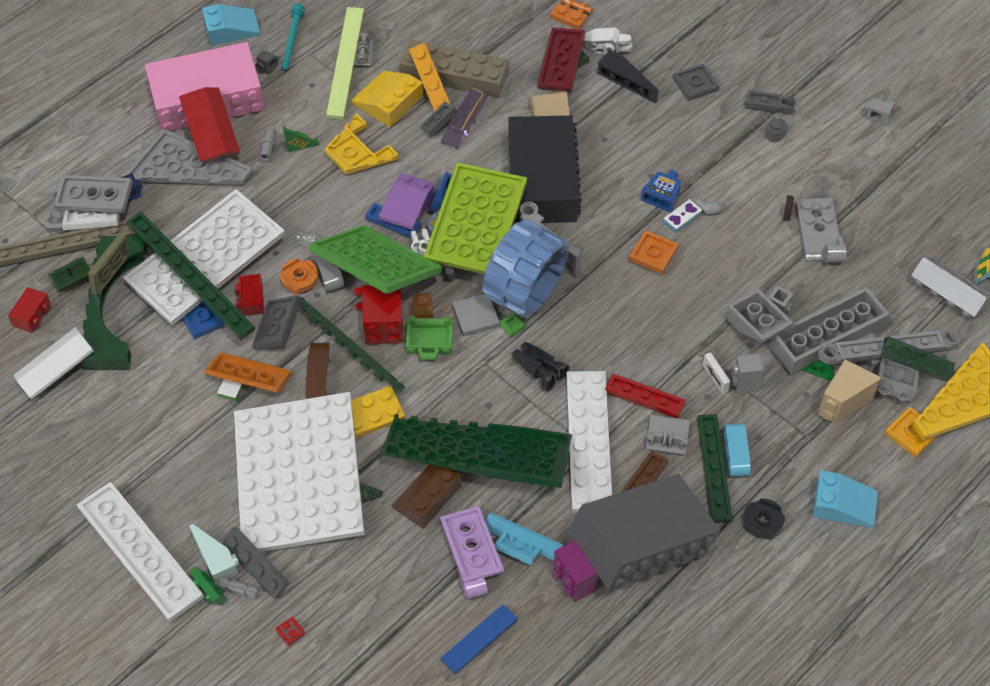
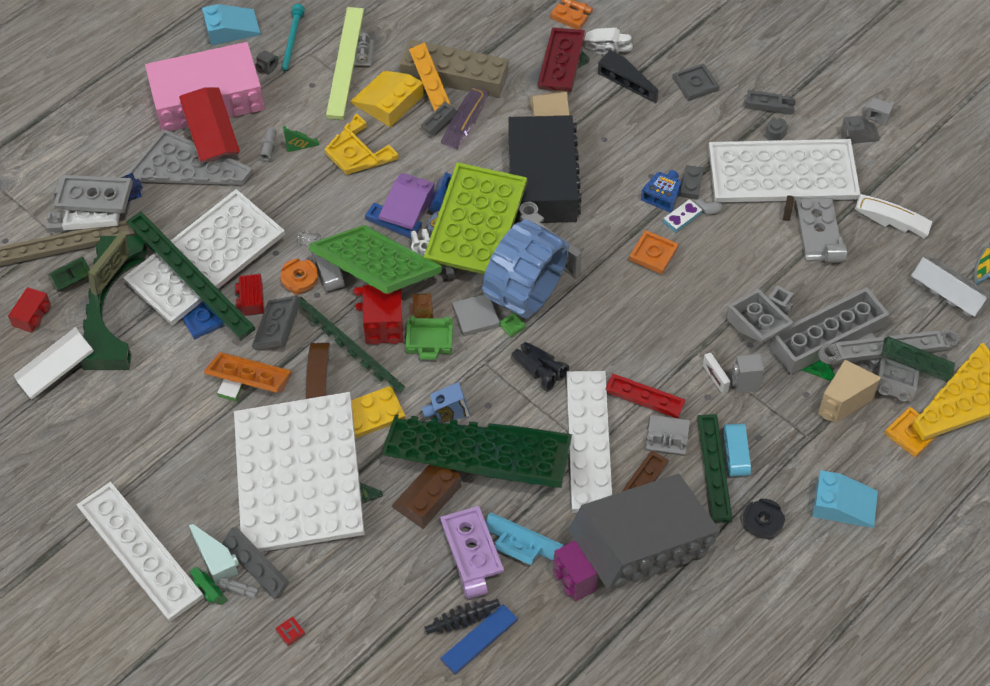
none -> medium blue torso [422,382,471,423]
none -> black piece [425,598,500,635]
none -> dark grey plate [680,165,704,200]
none -> white plate [708,139,860,202]
none -> flat silver slope [841,116,880,144]
none -> white slope [855,194,932,238]

